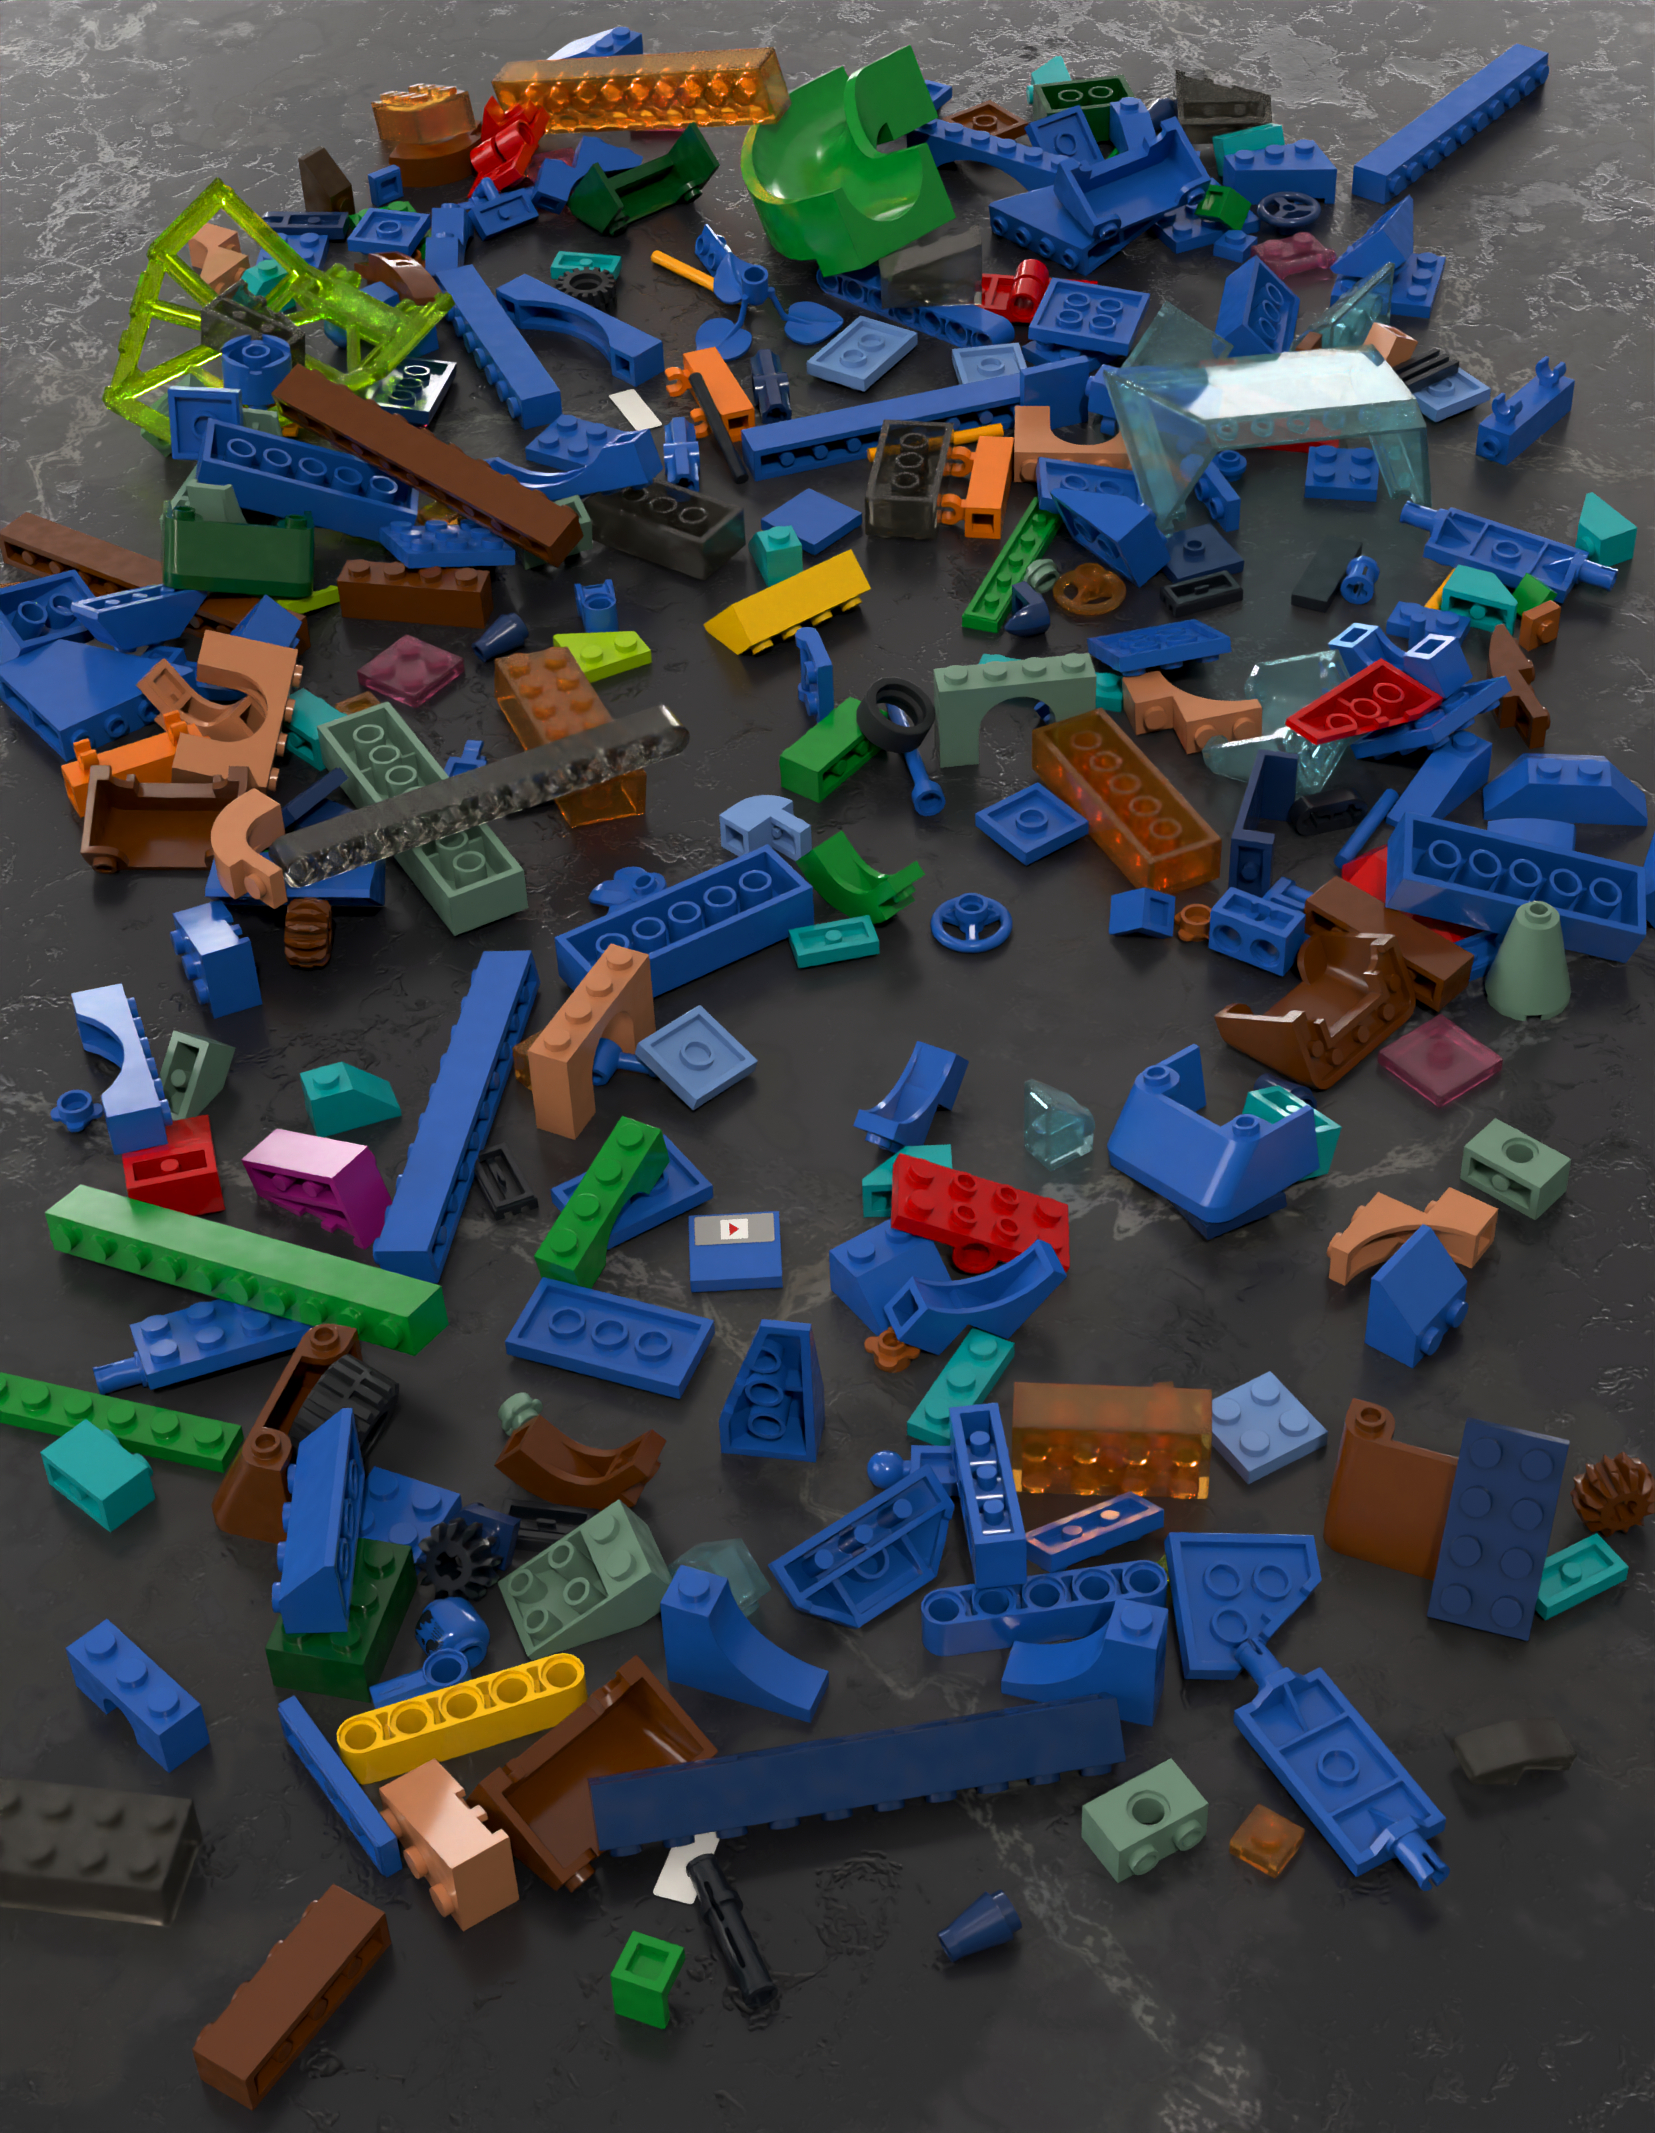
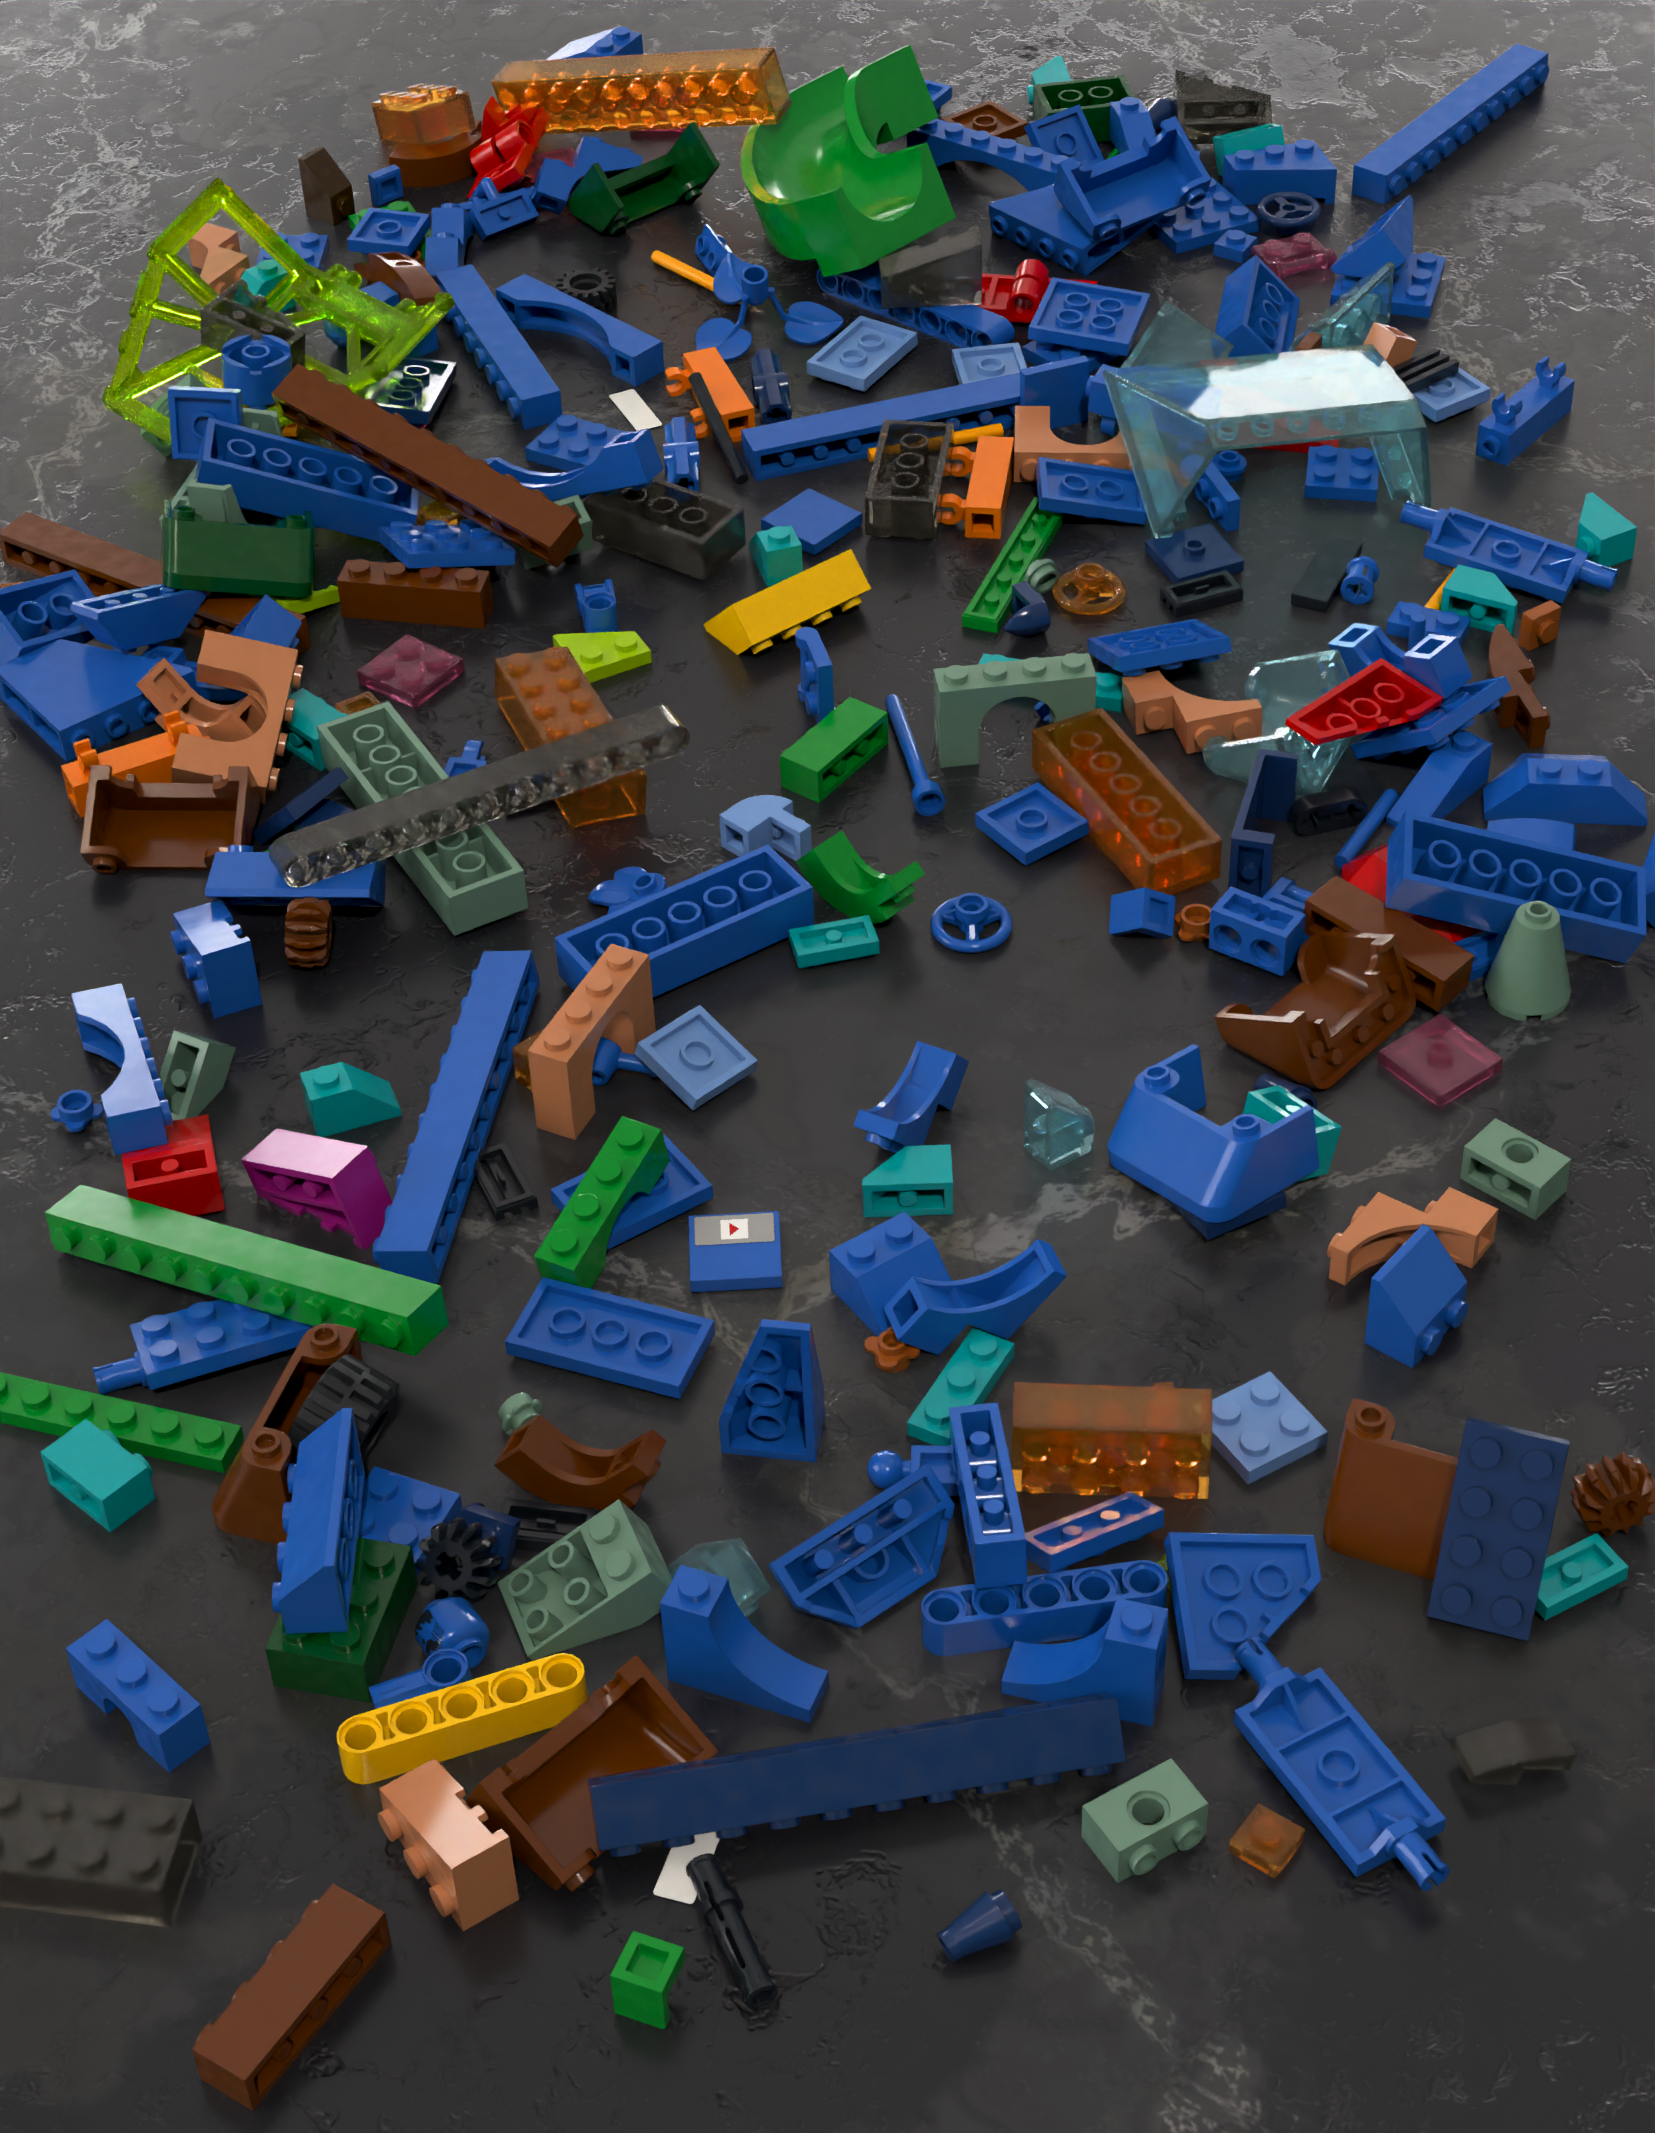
nougat arch [211,788,288,909] -> none
dark blue plate [256,211,350,243] -> none
blue tile [277,1695,403,1878] -> none
dark blue cone [472,612,529,663] -> none
teal plate [550,251,622,281] -> none
black tyre [856,677,935,753] -> none
red plate [891,1153,1070,1274] -> none
blue slope [1050,488,1172,588] -> none
green panel [1194,184,1251,230] -> none
green tile [1512,573,1558,616] -> none

